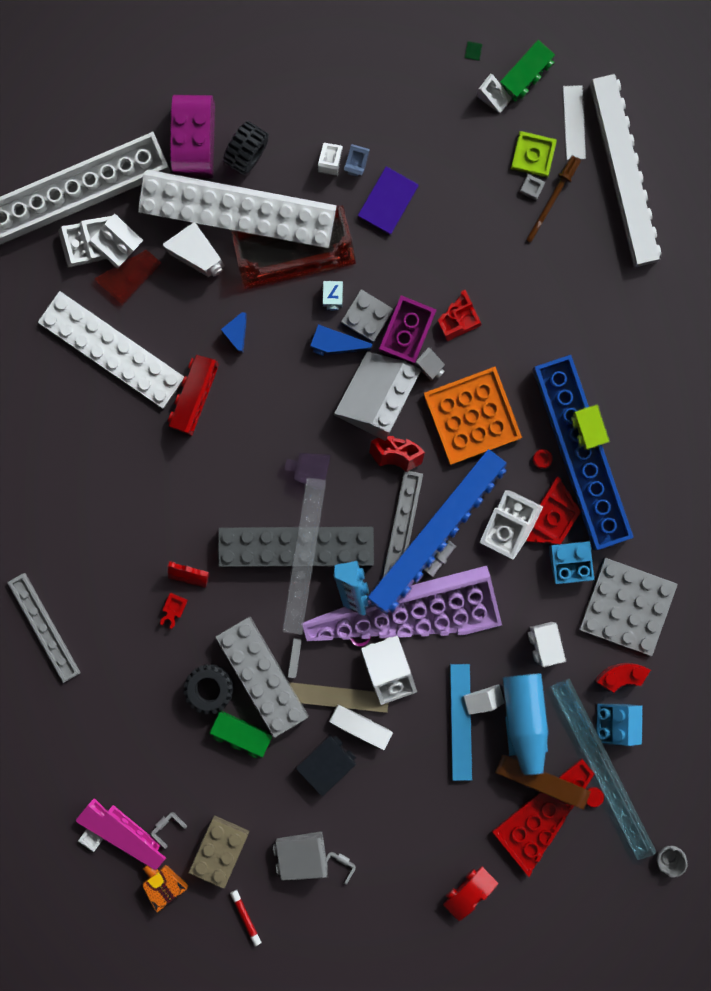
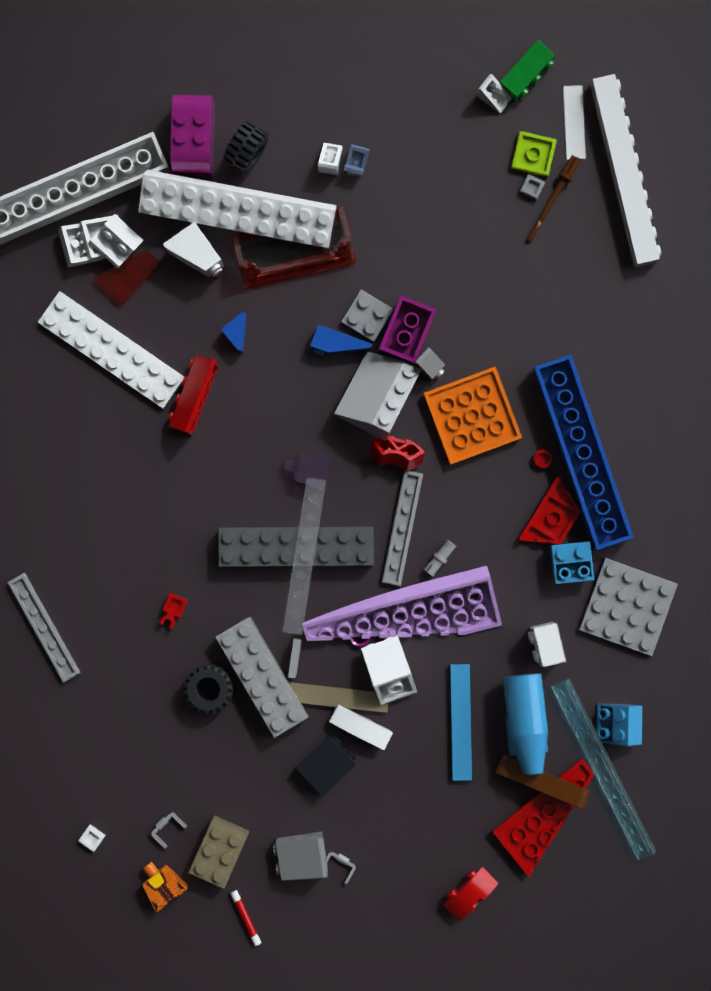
dark pink wedge [76,799,166,870] -> none
red slope [168,561,210,588] -> none
green brick [210,710,273,758] -> none
light aqua brick [323,281,343,310] -> none
dark azure slope [334,561,369,616] -> none
dark purple tile [358,166,419,235] -> none
blue brick [368,449,507,615] -> none
red slope [438,290,482,342] -> none
white slope [463,684,504,715] -> none
dark green sticker [465,41,483,60] -> none
white slope [480,490,543,559] -> none
lime brick [571,405,610,450] -> none
red tile [587,787,604,807] -> none
red brick [594,663,651,692] -> none
light grey hair [656,846,688,878] -> none

